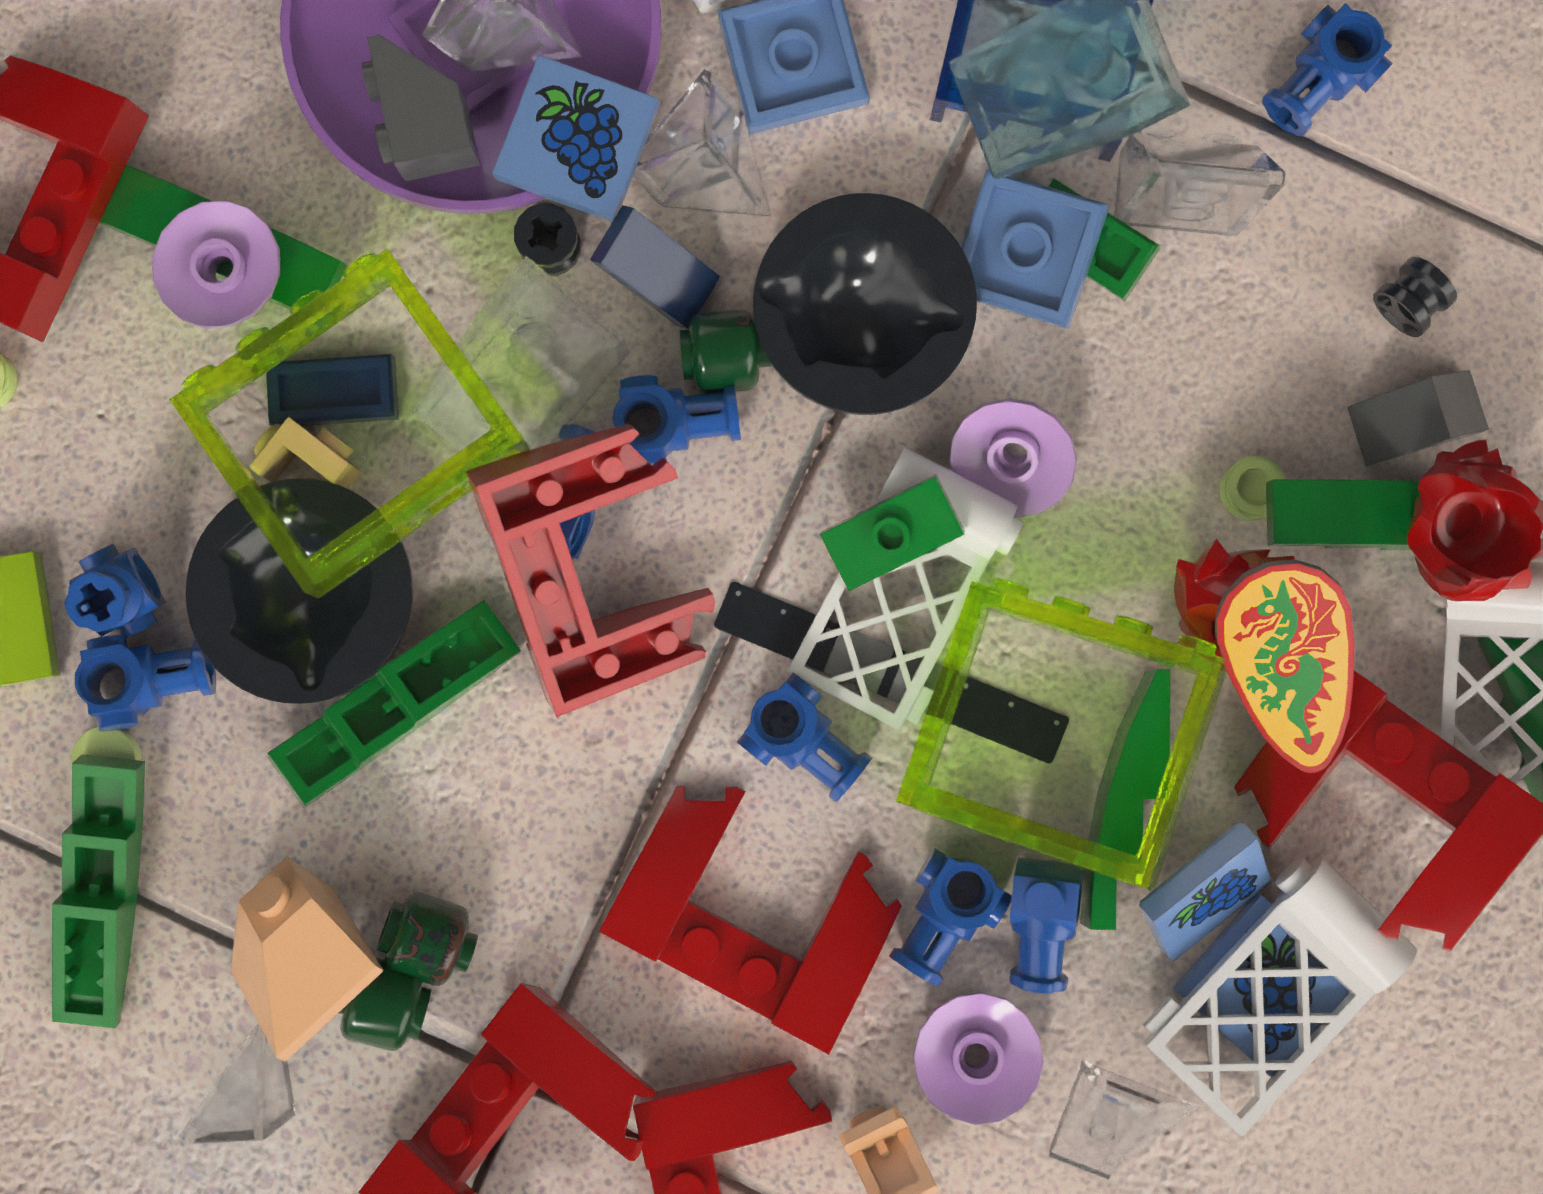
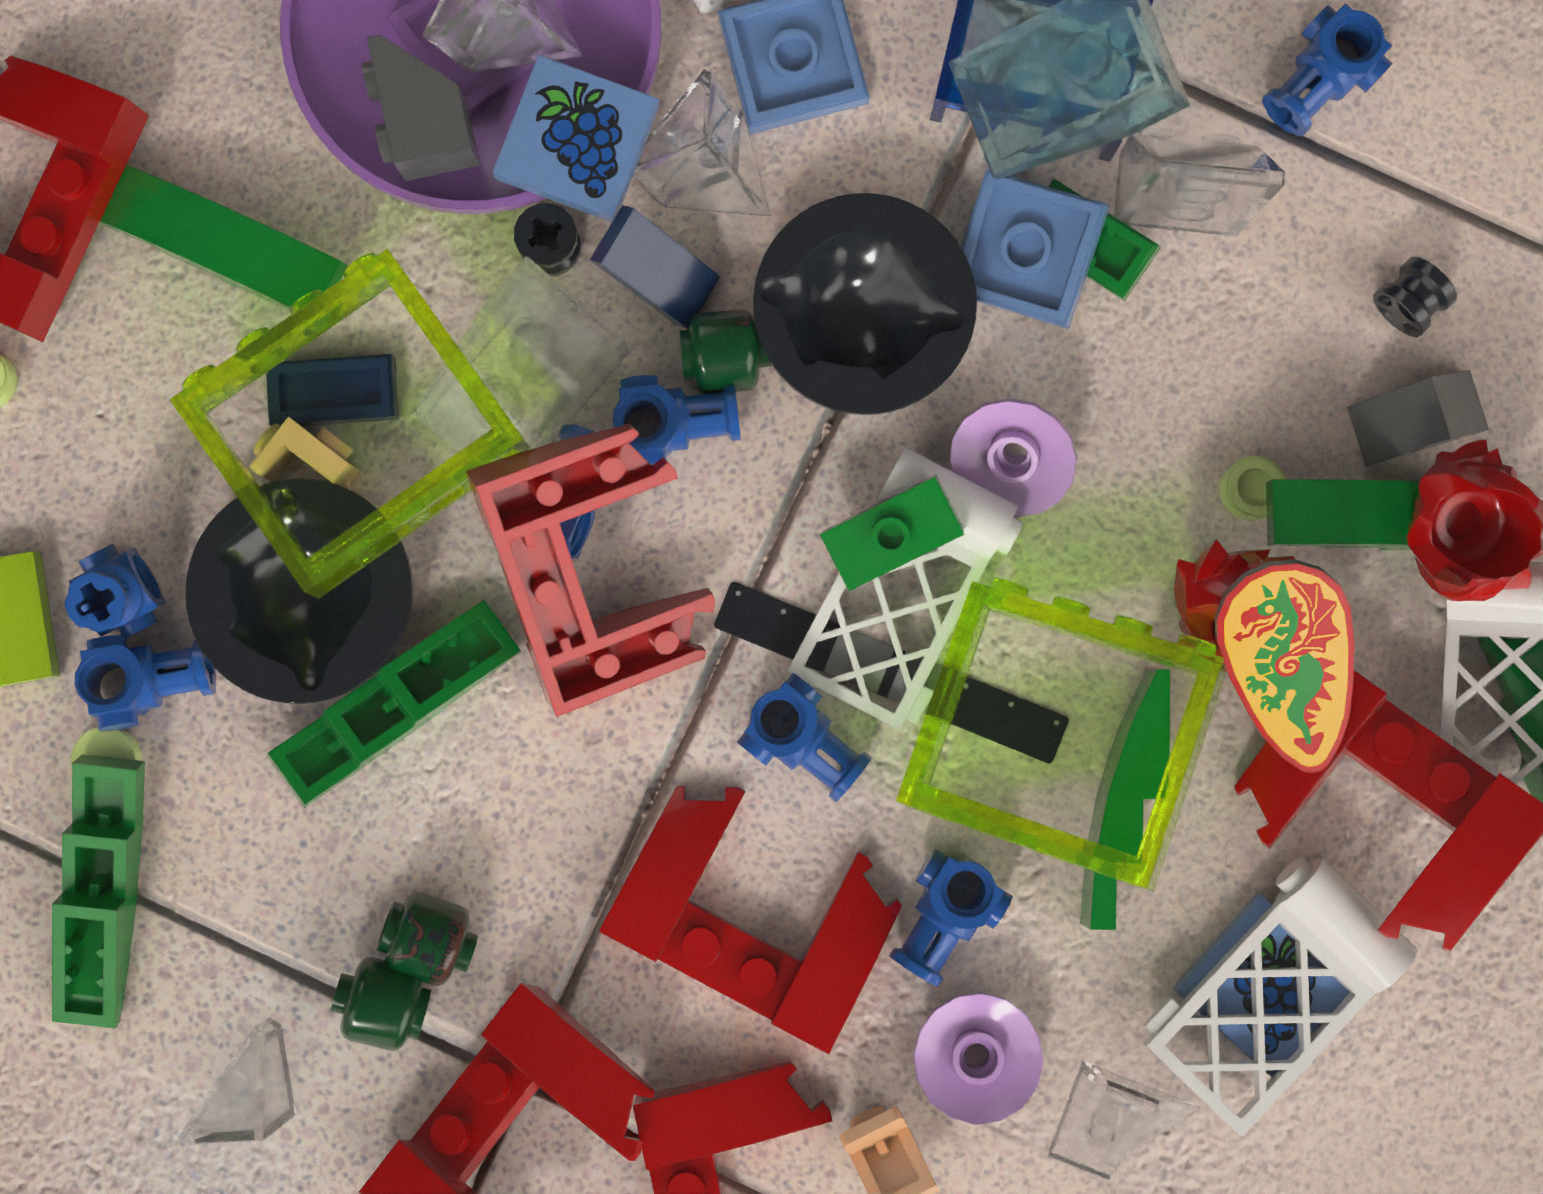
lavender dish [152,201,280,329] -> none
light nougat slope [231,857,383,1062] -> none
blue connector [1009,857,1084,994] -> none
medium blue tile [1139,822,1272,962] -> none

